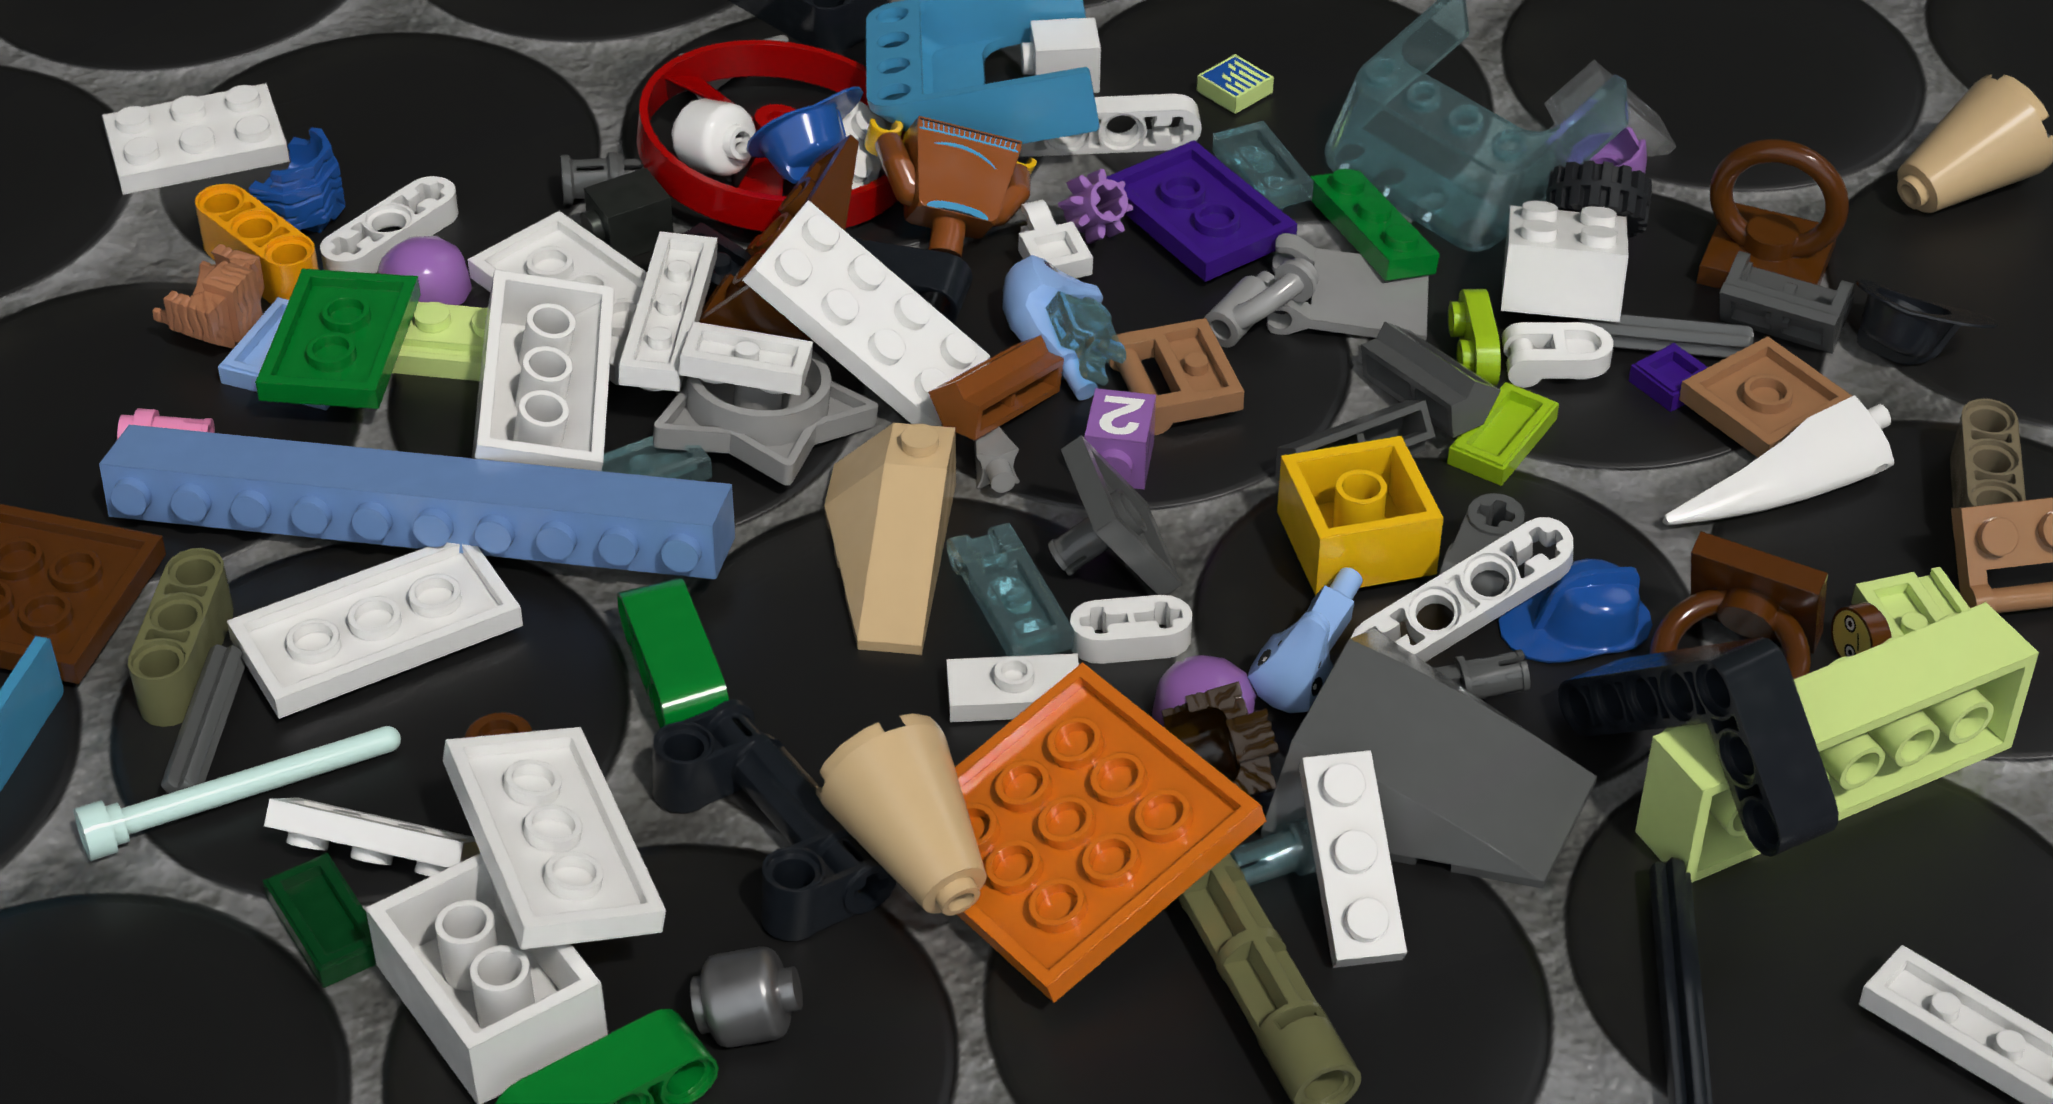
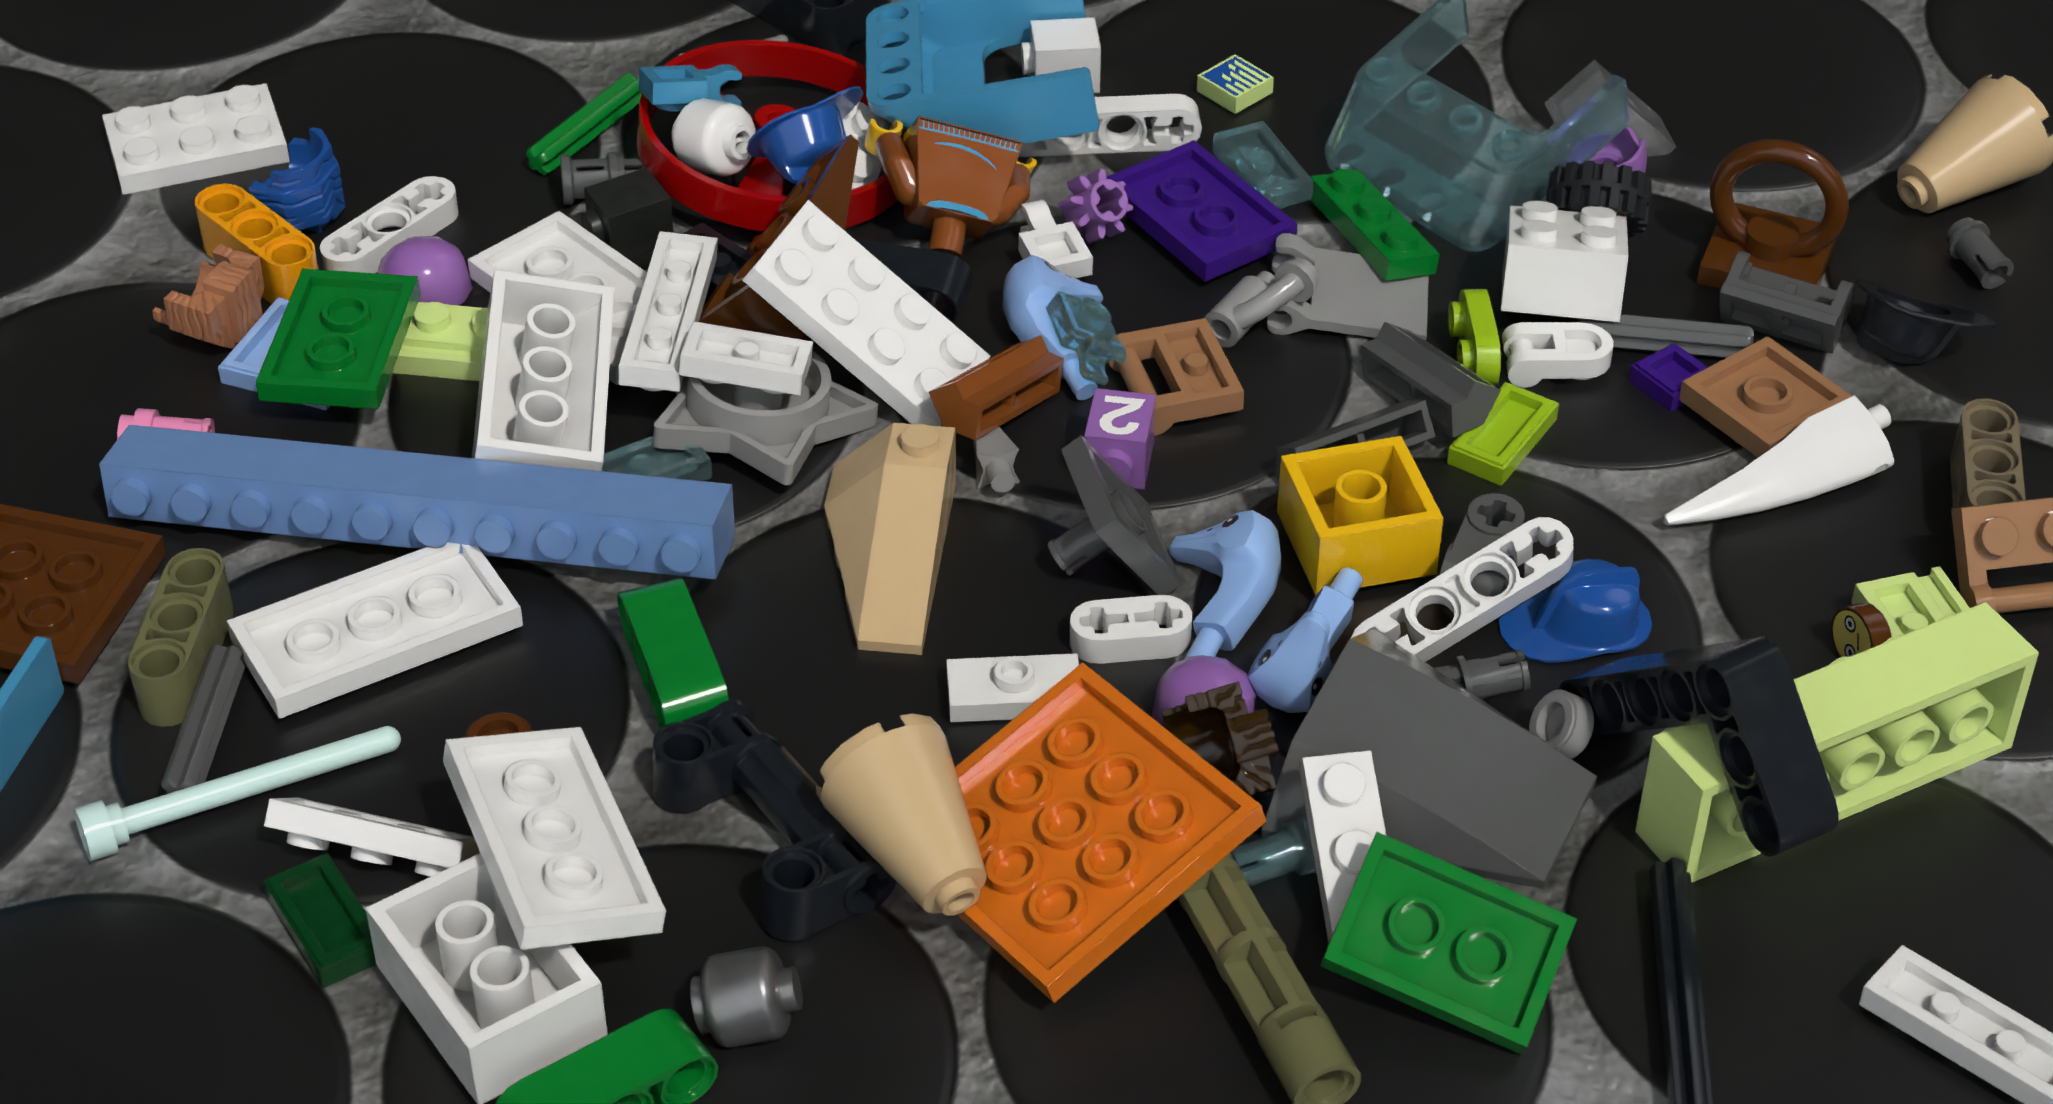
clear light blue plate [947,523,1074,656] -> none
reddish brown tile [1649,531,1828,679] -> none
none -> green axle [526,73,642,176]
none -> dark azure plate [639,64,742,111]
none -> light blue animal [1168,510,1281,658]
none -> green plate [1320,832,1577,1054]
none -> light grey tile [1529,690,1594,759]
none -> dark grey pin [1945,217,2014,289]

